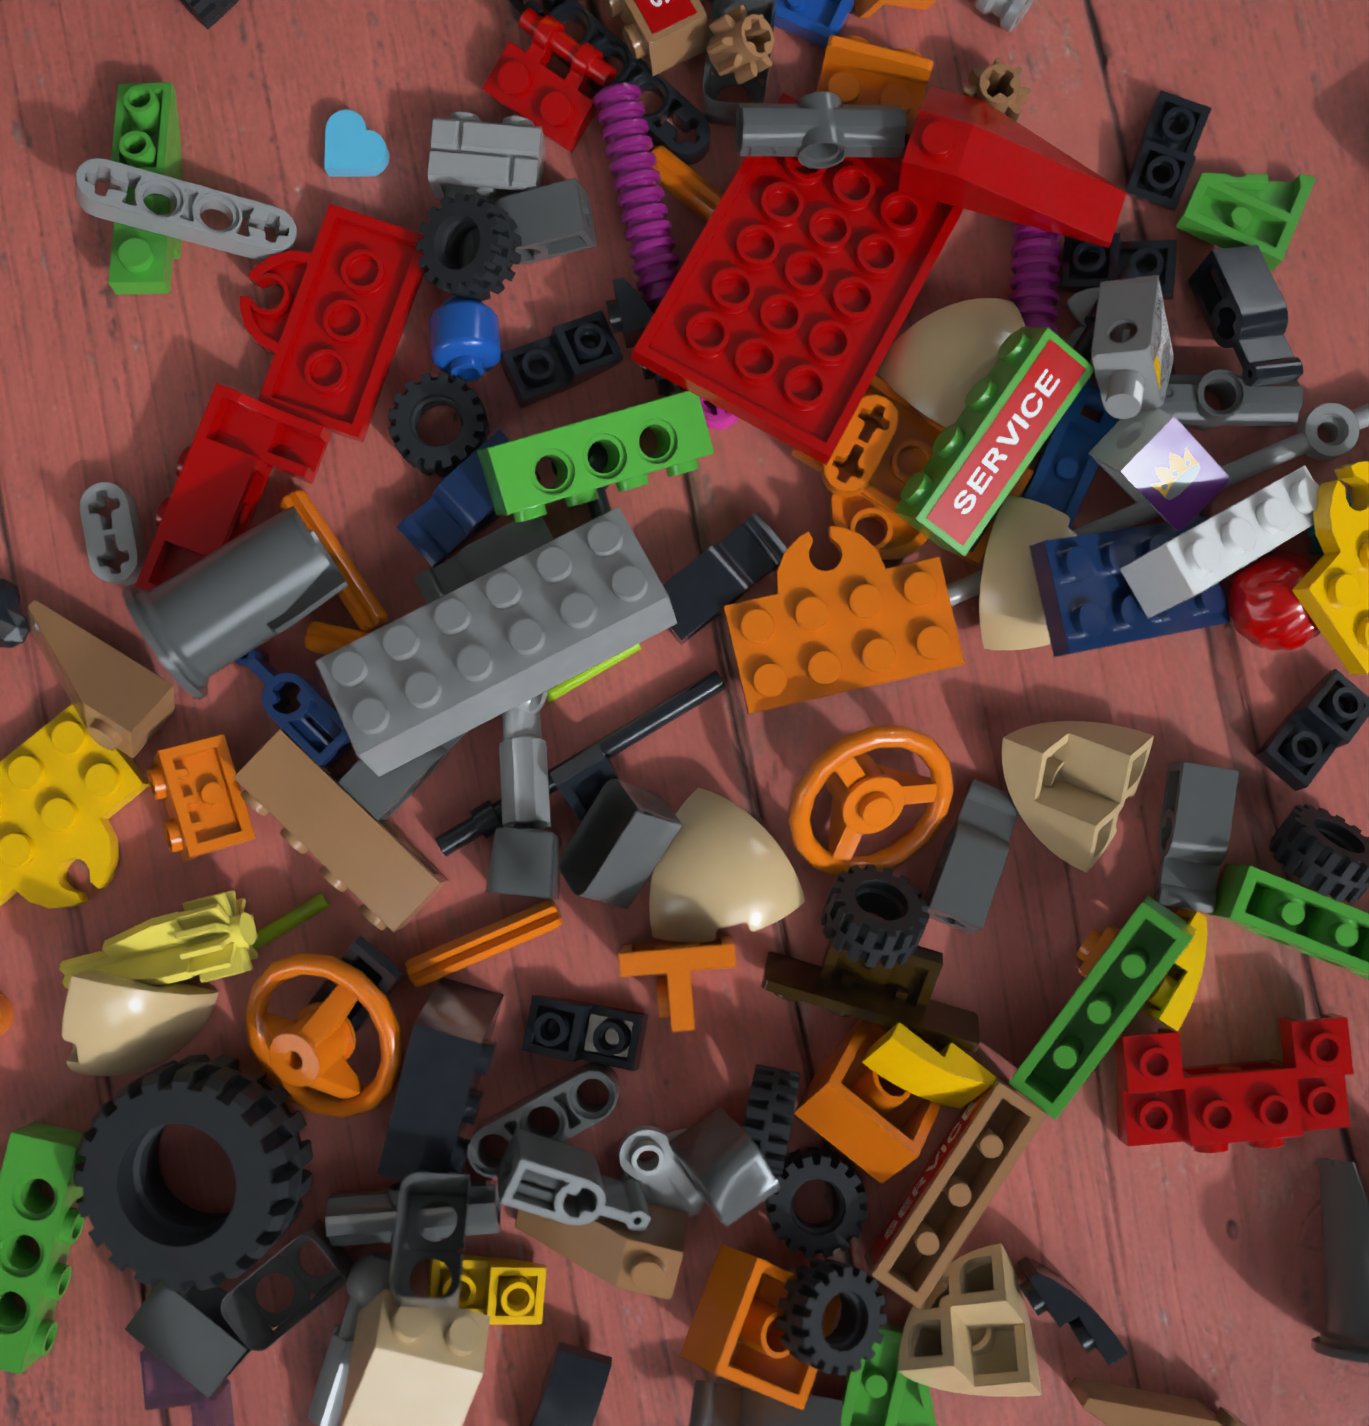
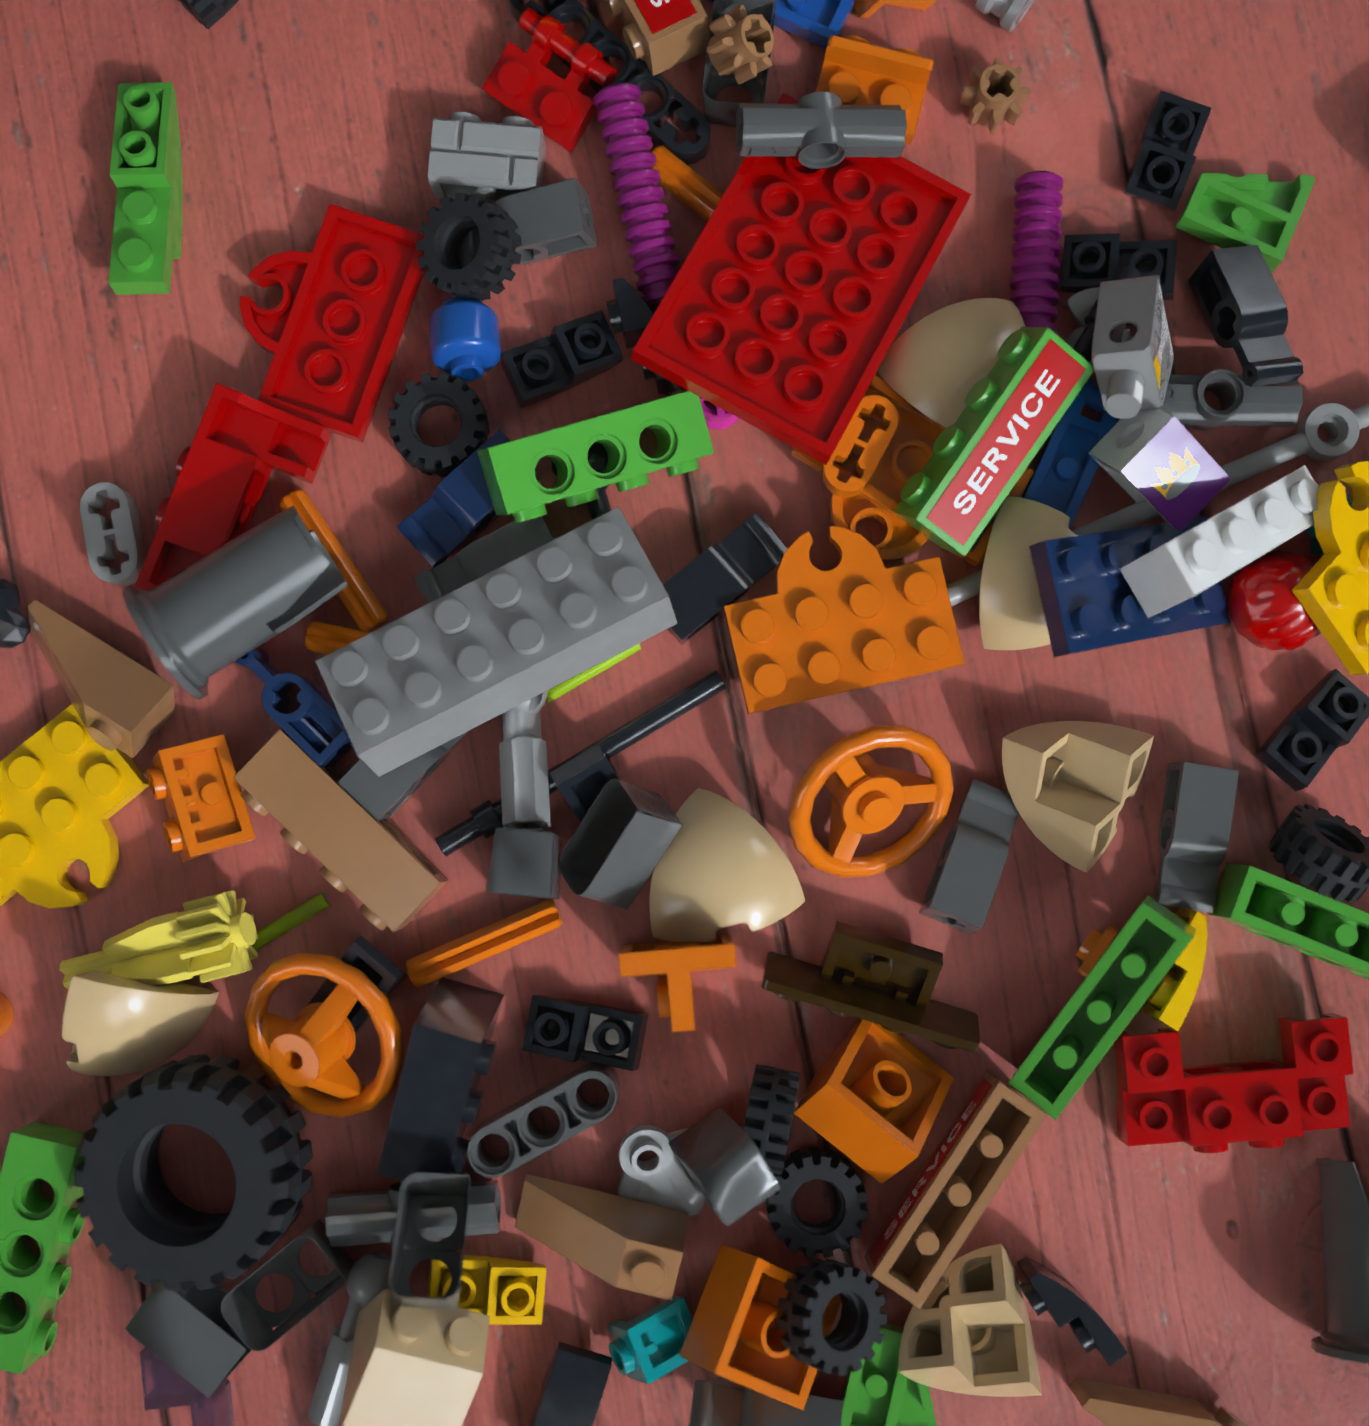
light grey beam [74,158,297,261] -> none
medium azure tile [324,109,390,177] -> none
dark grey piece [496,1128,651,1231] -> none
black tyre [821,864,930,968] -> none
yellow slope [862,1022,996,1108] -> none
red wedge [898,87,1126,248] -> none
none -> teal bracket [607,1296,692,1385]

